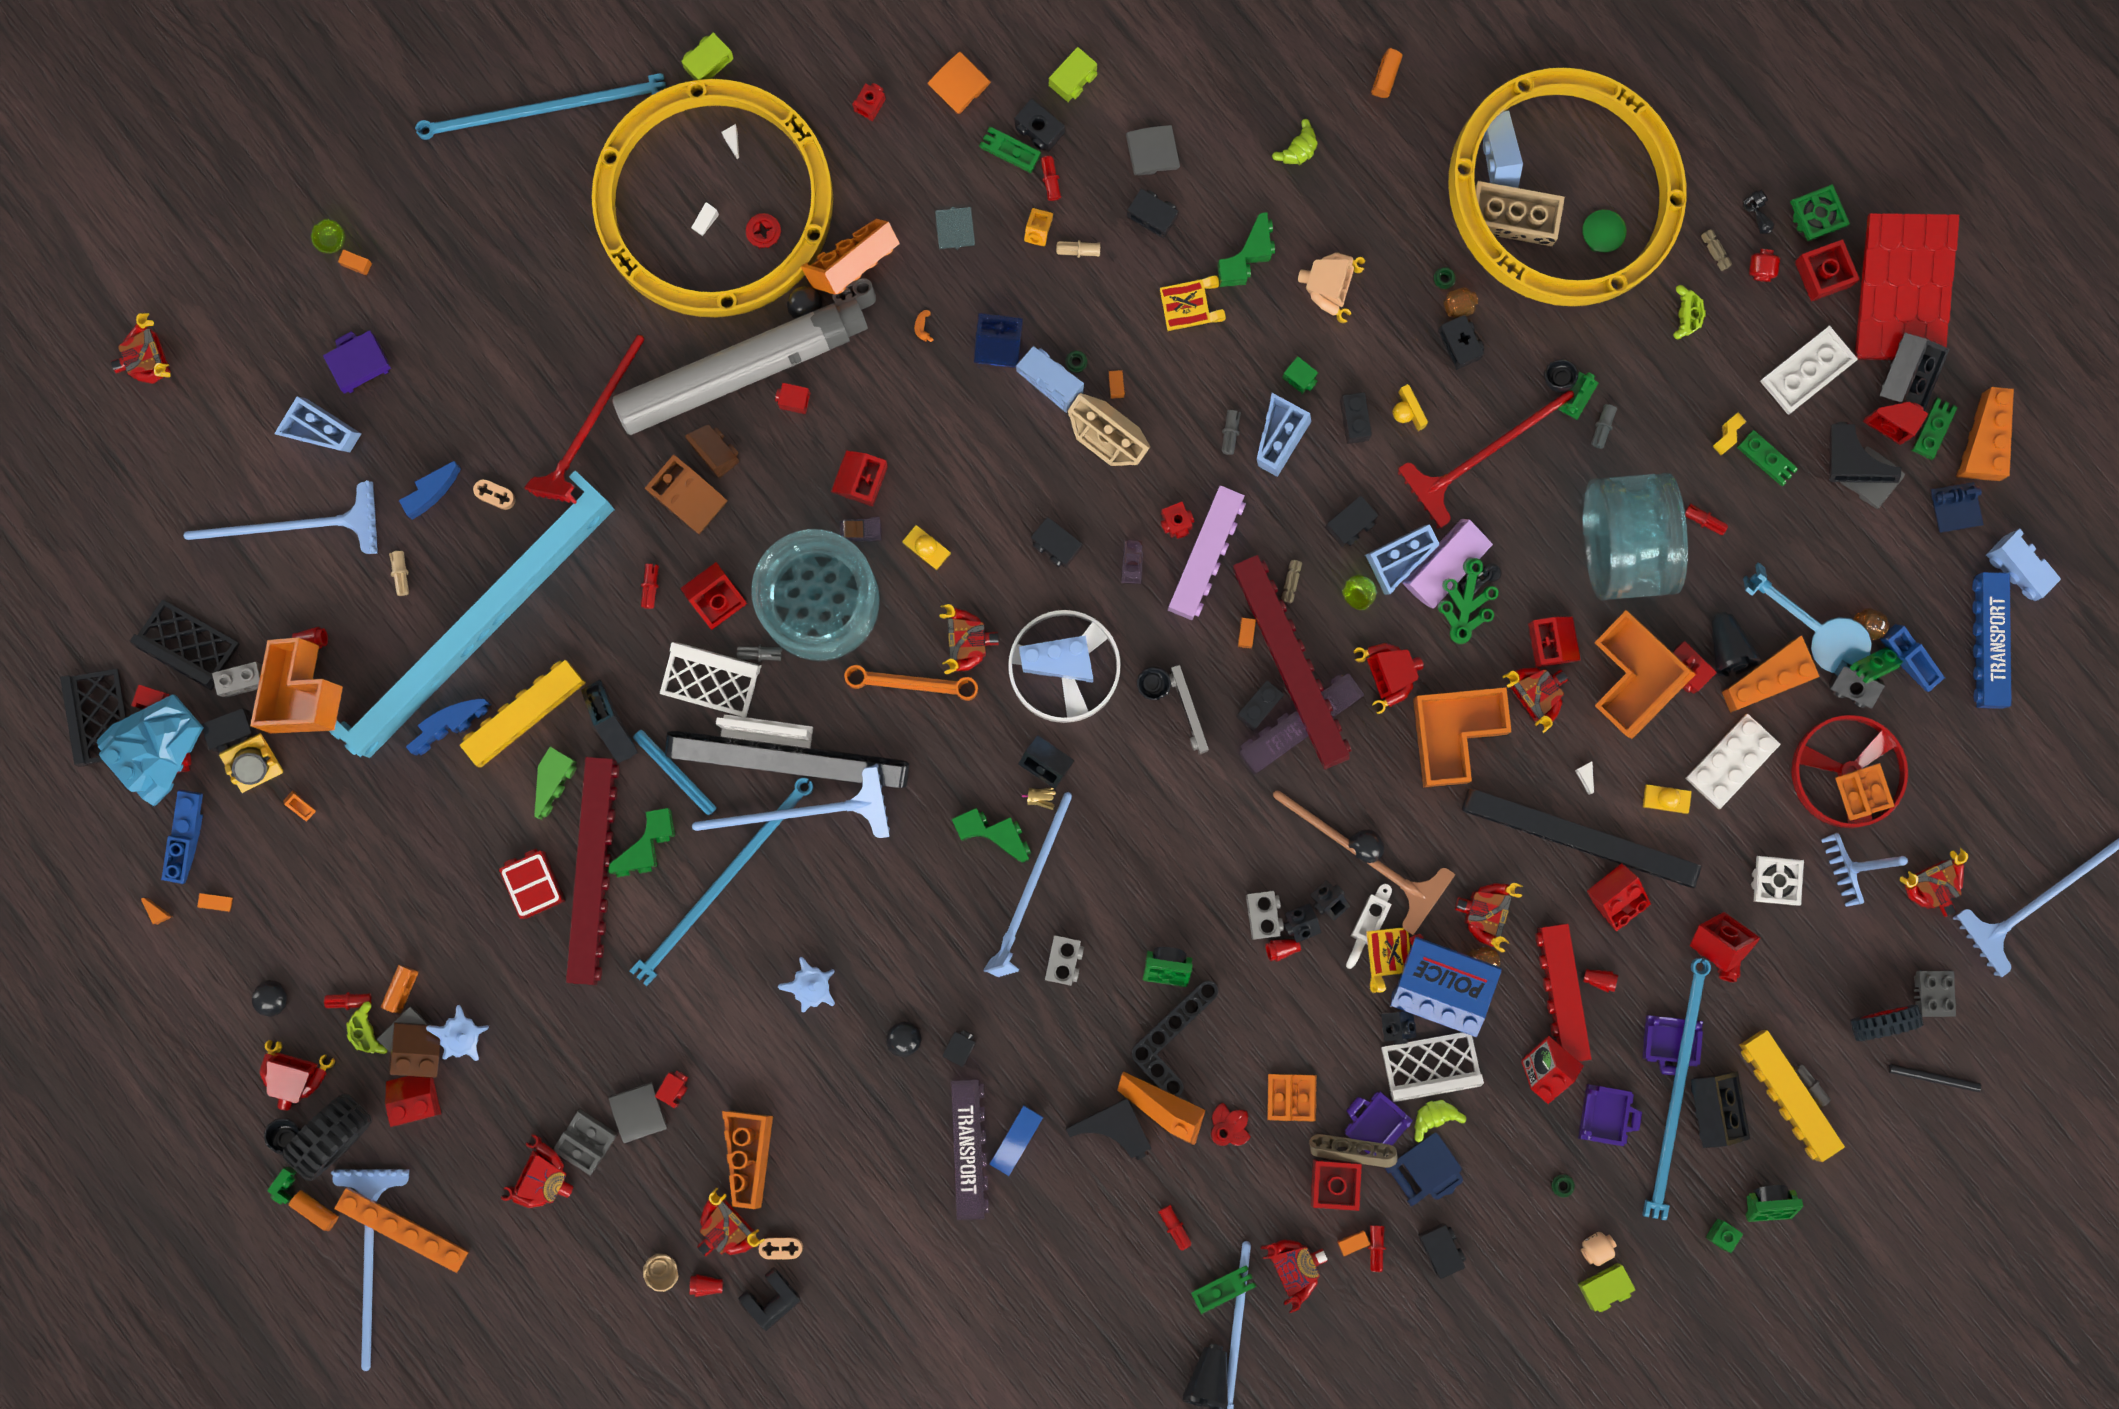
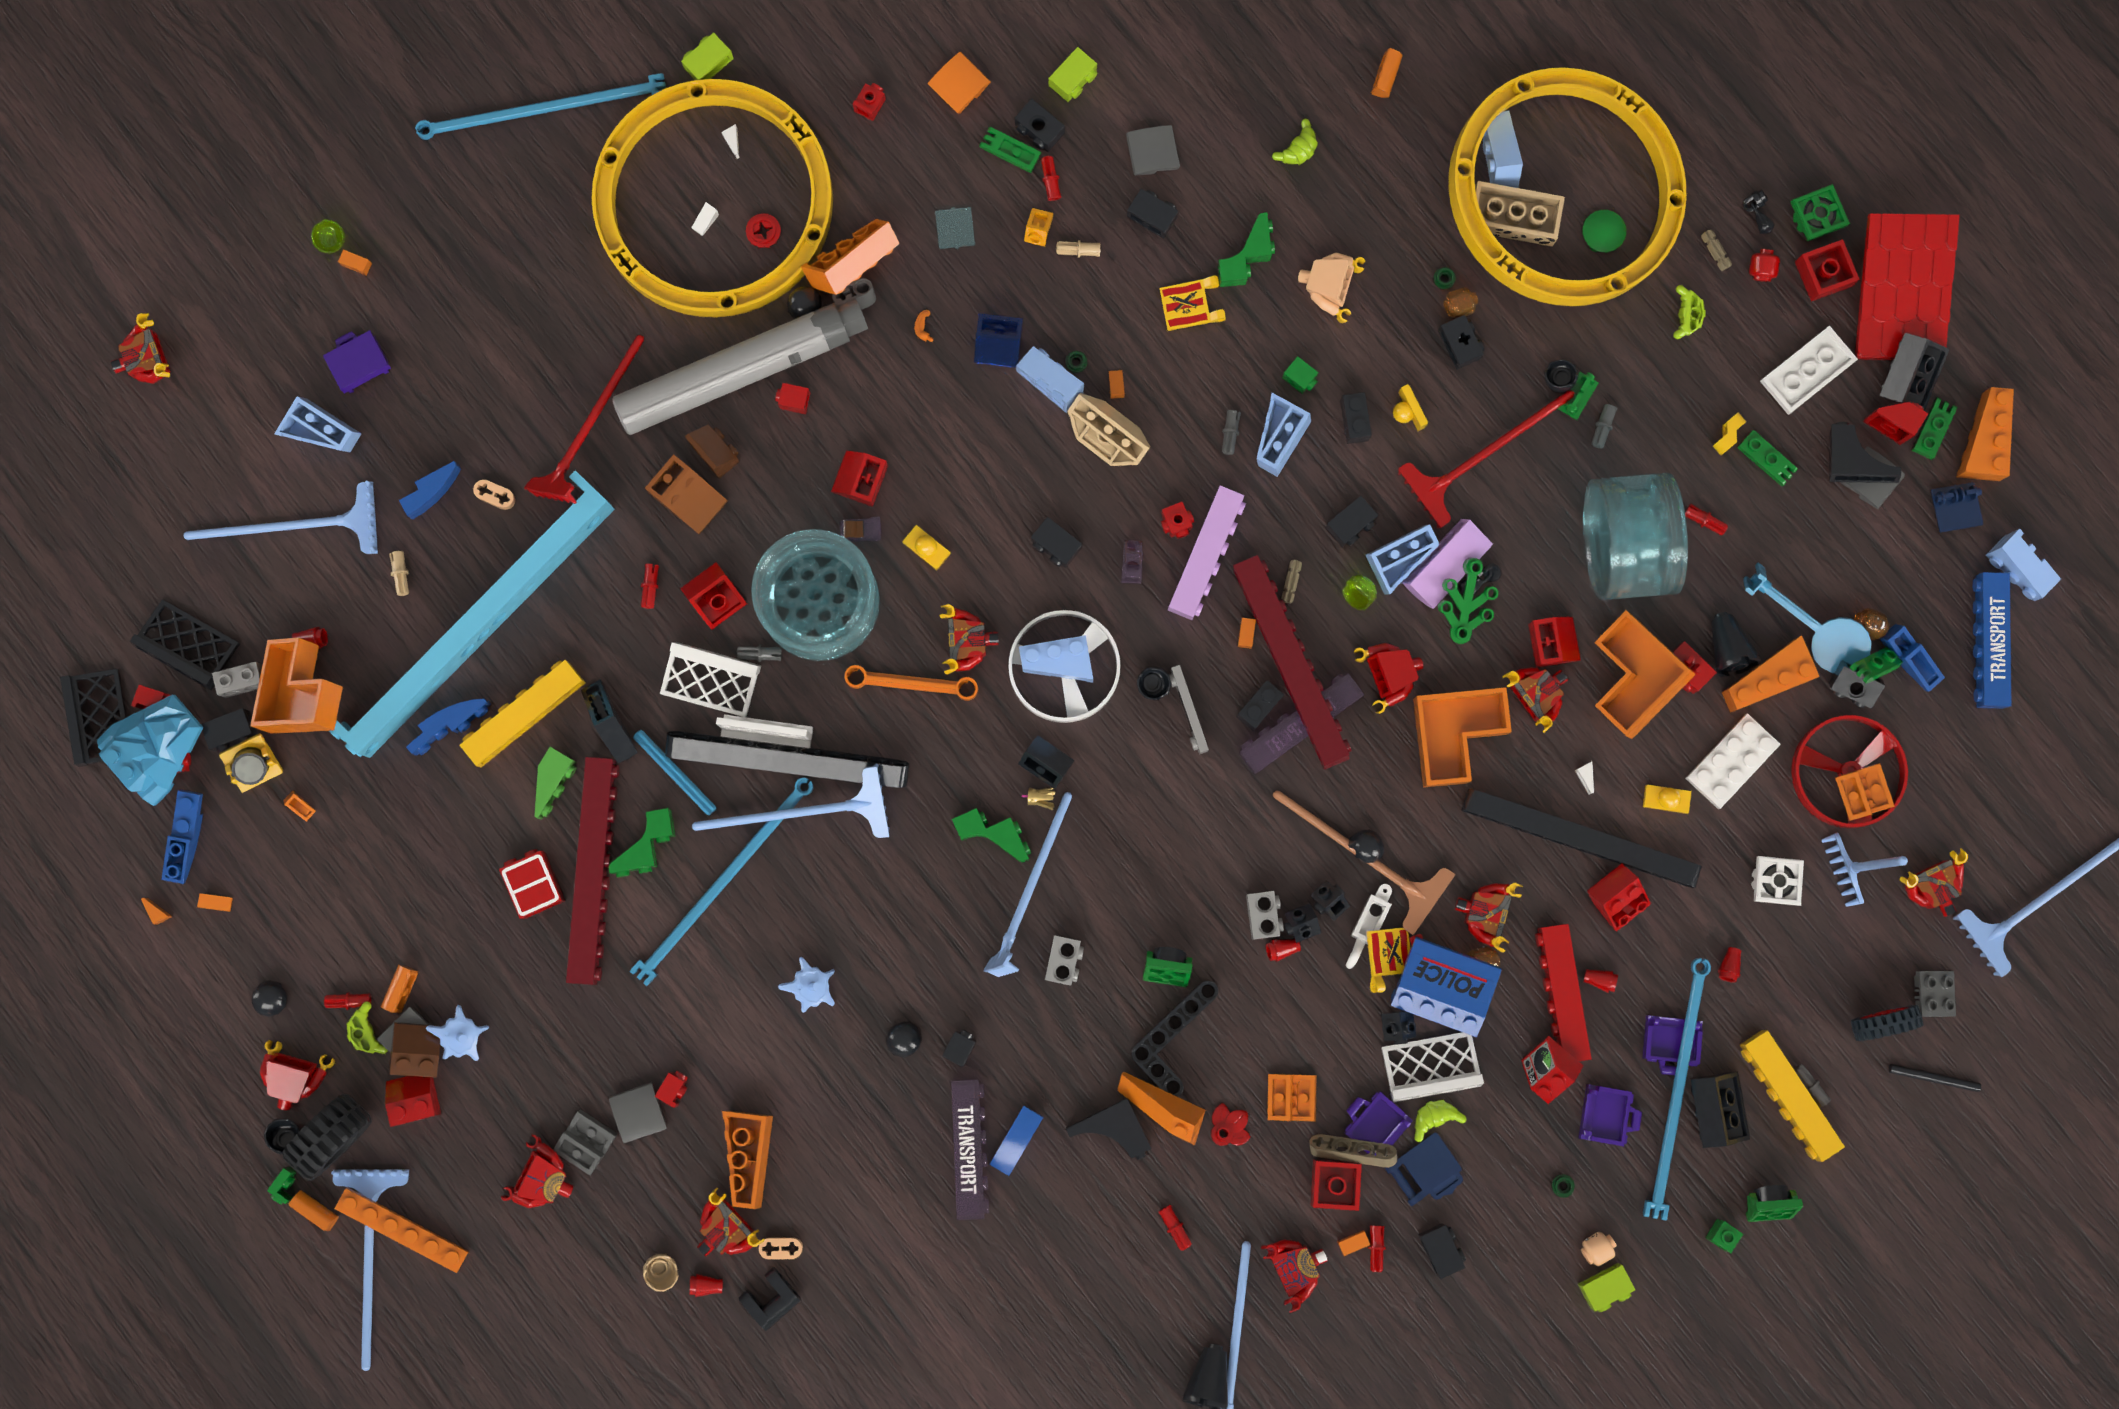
green hinge [1191,1265,1257,1314] -> none
red slope [1690,912,1760,972] -> none

